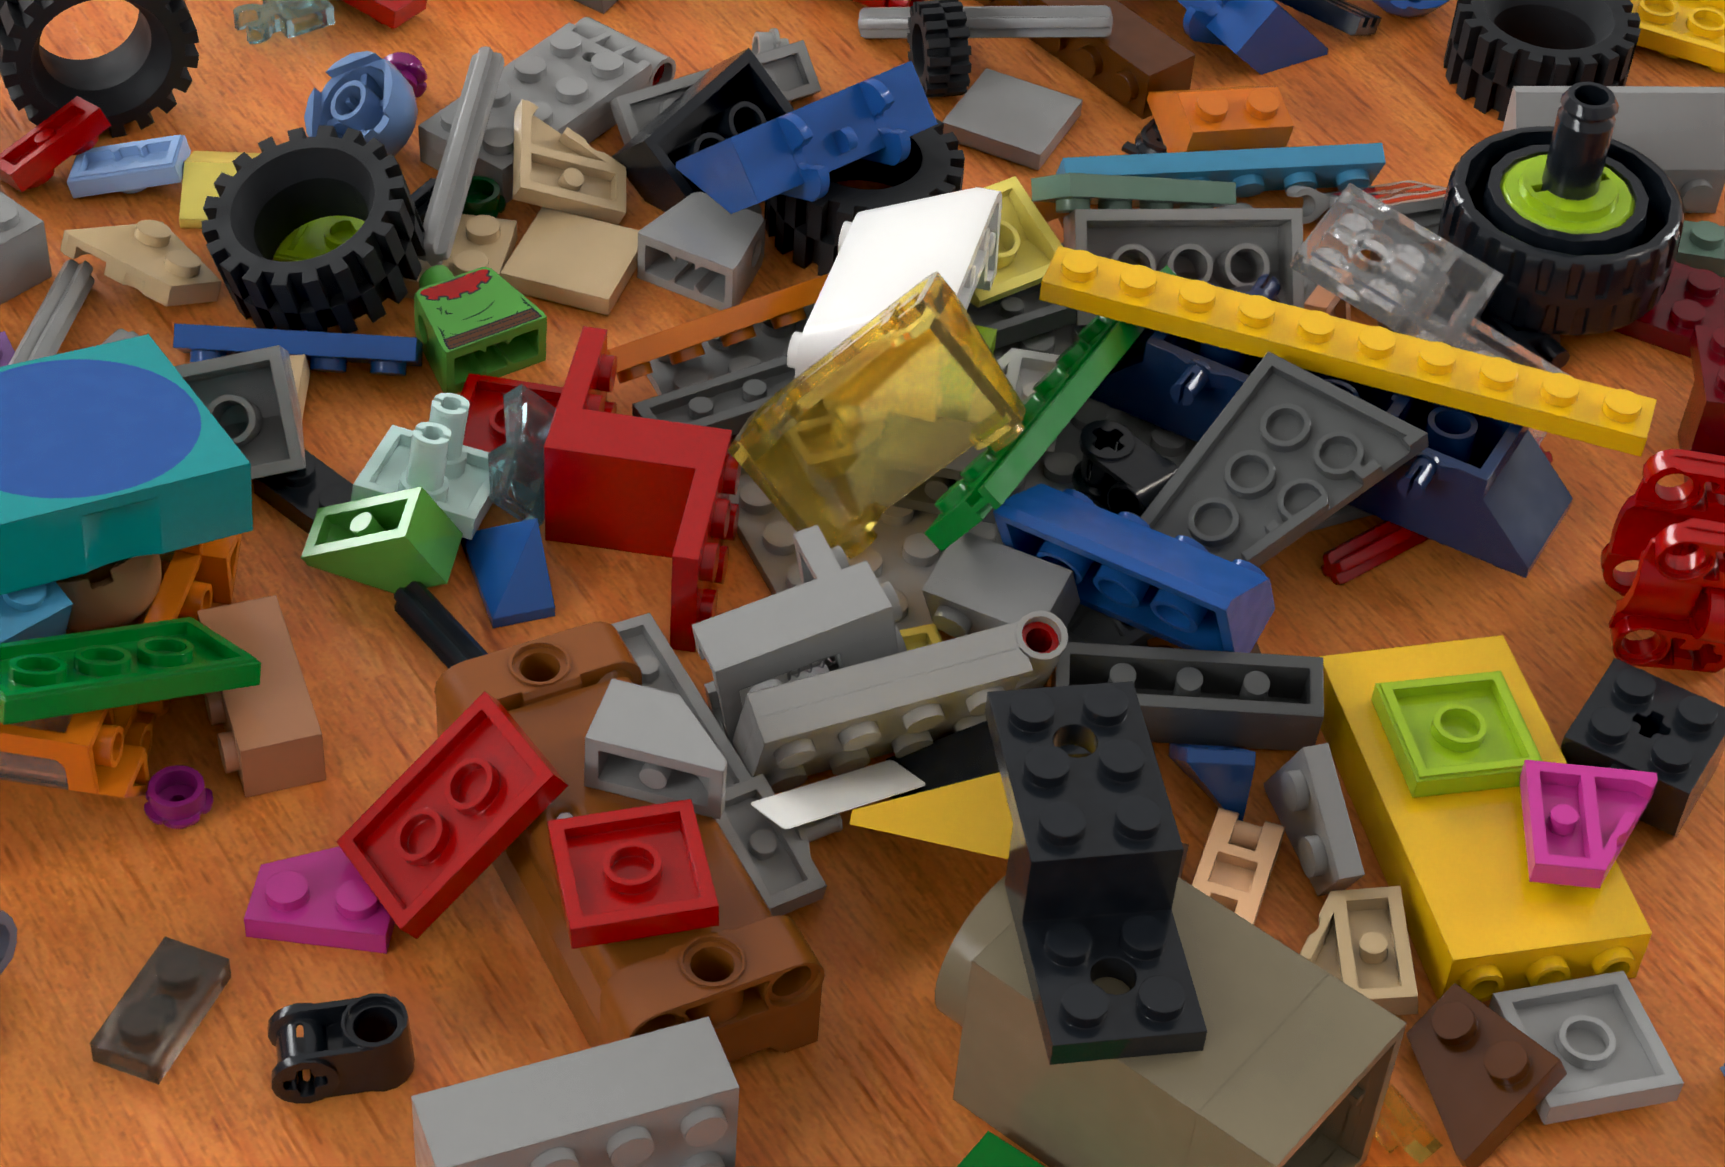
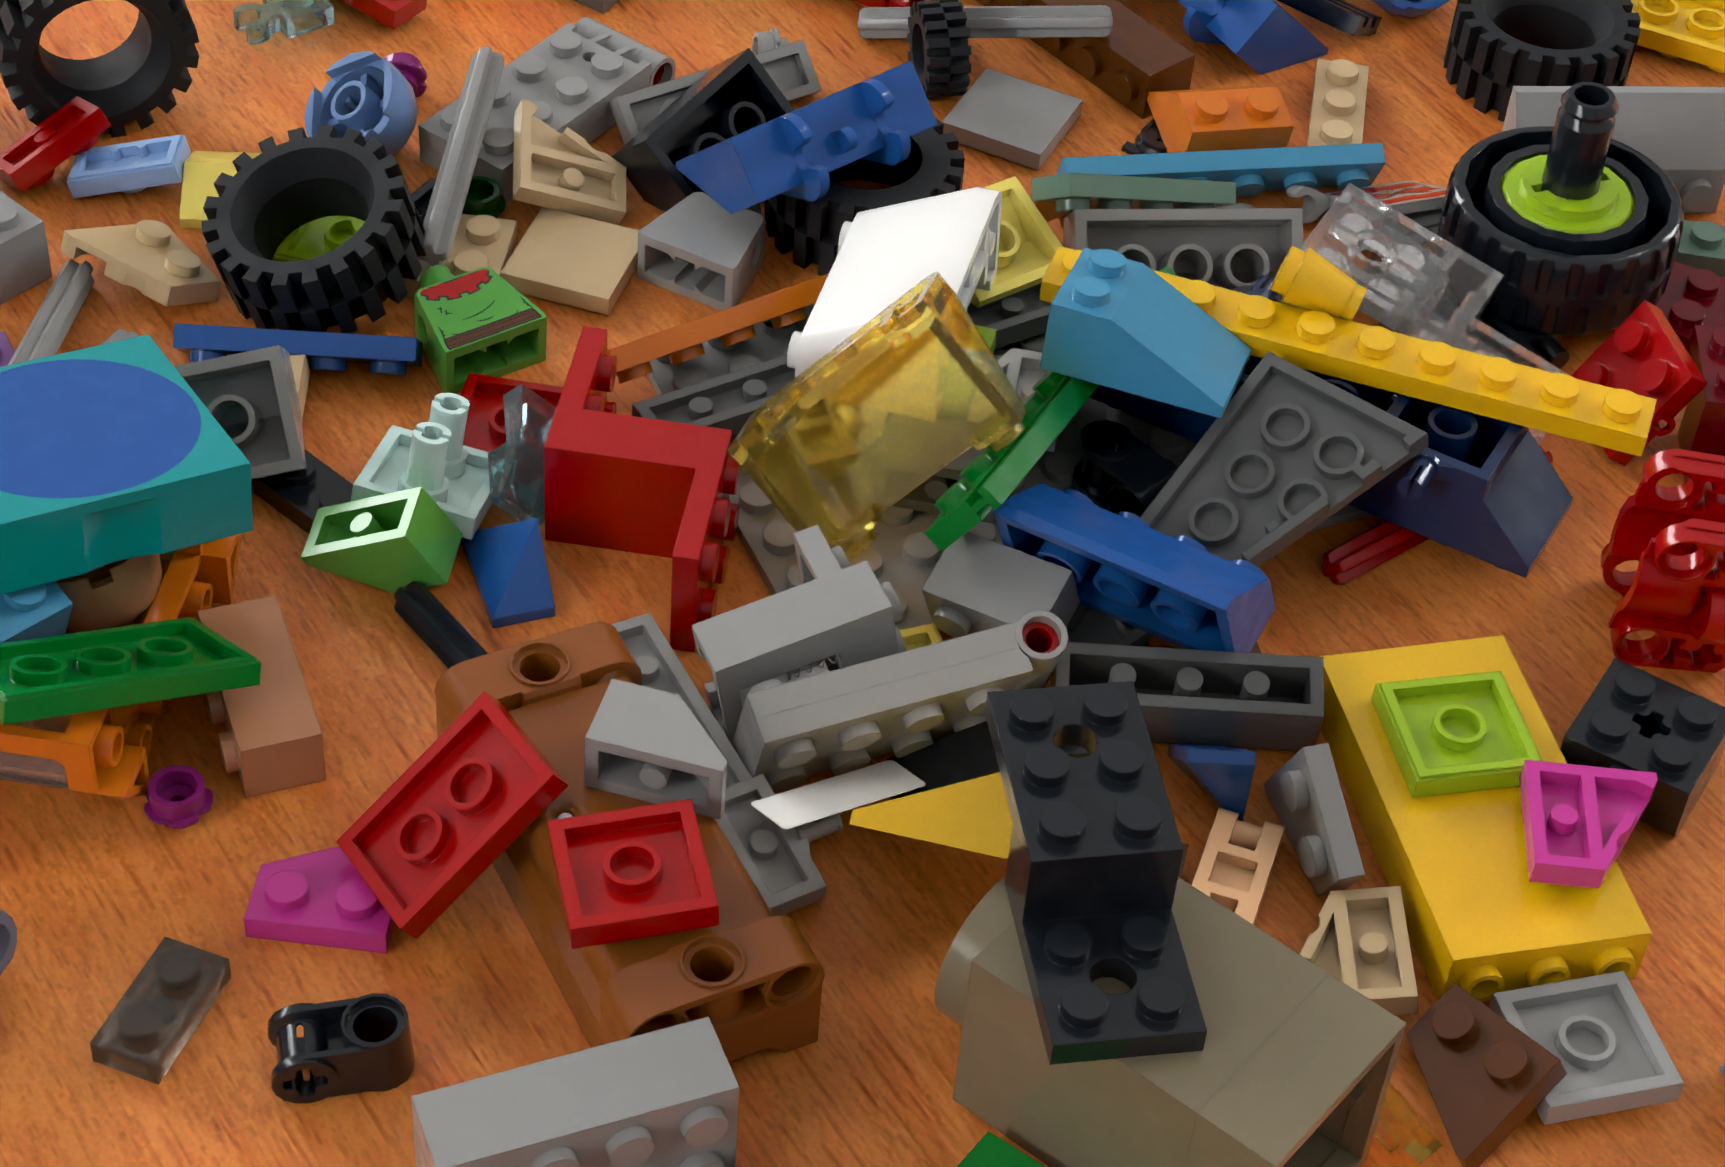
none -> dark azure slope [1040,248,1252,418]
none -> yellow cone [1270,245,1367,321]
none -> tan plate [1306,58,1369,146]
none -> red plate [1571,300,1708,466]

